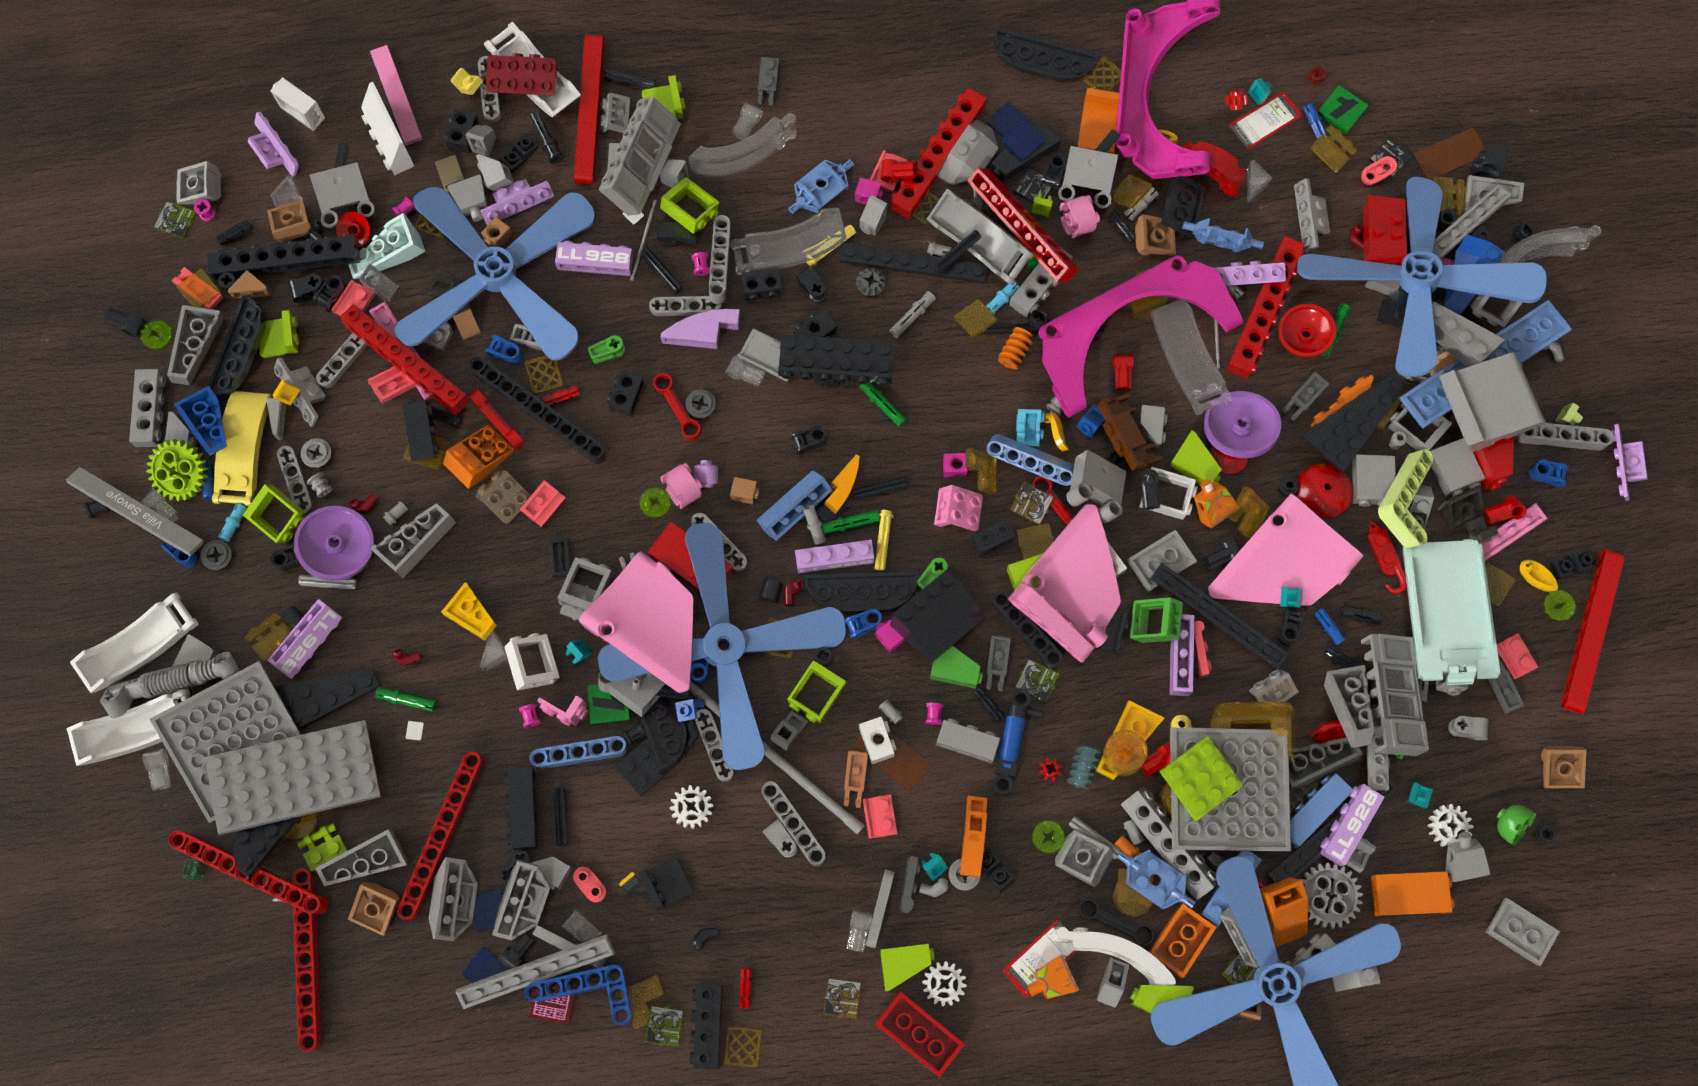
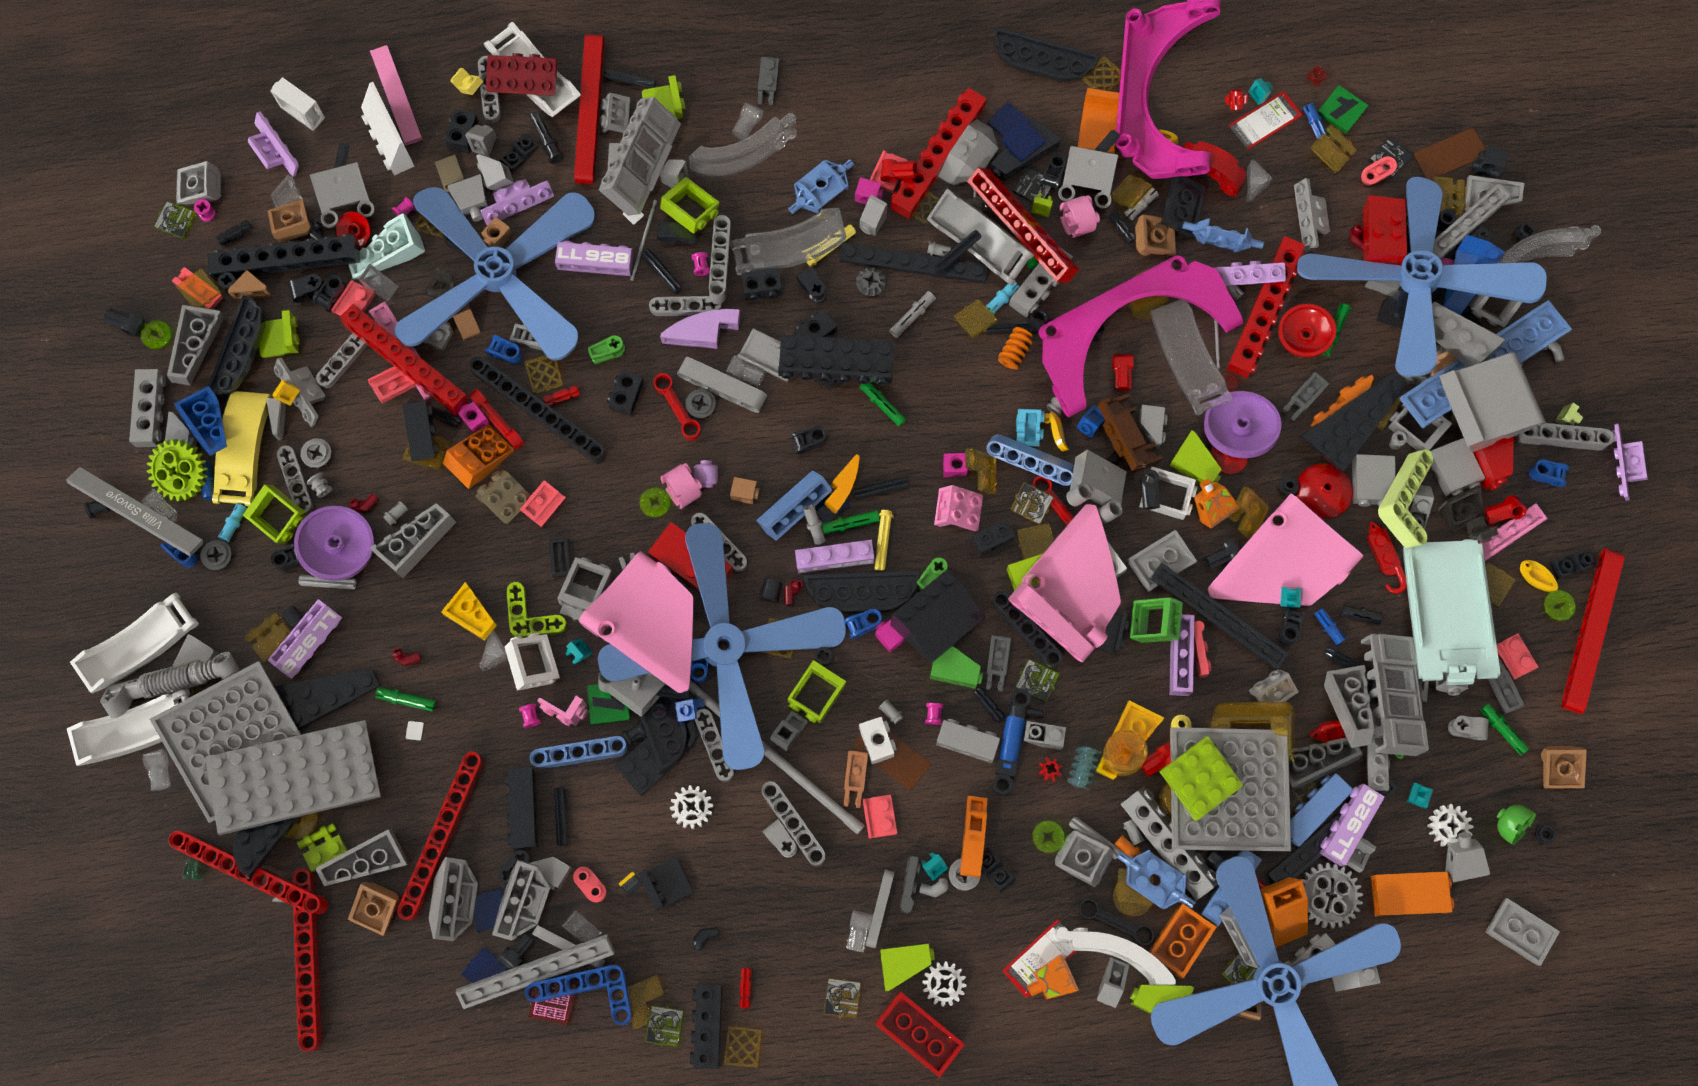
none -> dark pink brick [458,402,490,433]
none -> lime beam [507,582,567,638]
none -> light grey beam [677,357,767,413]
none -> light grey slope [1024,721,1066,750]
none -> clear red plate [1219,374,1238,392]
none -> green pin [1479,703,1530,756]

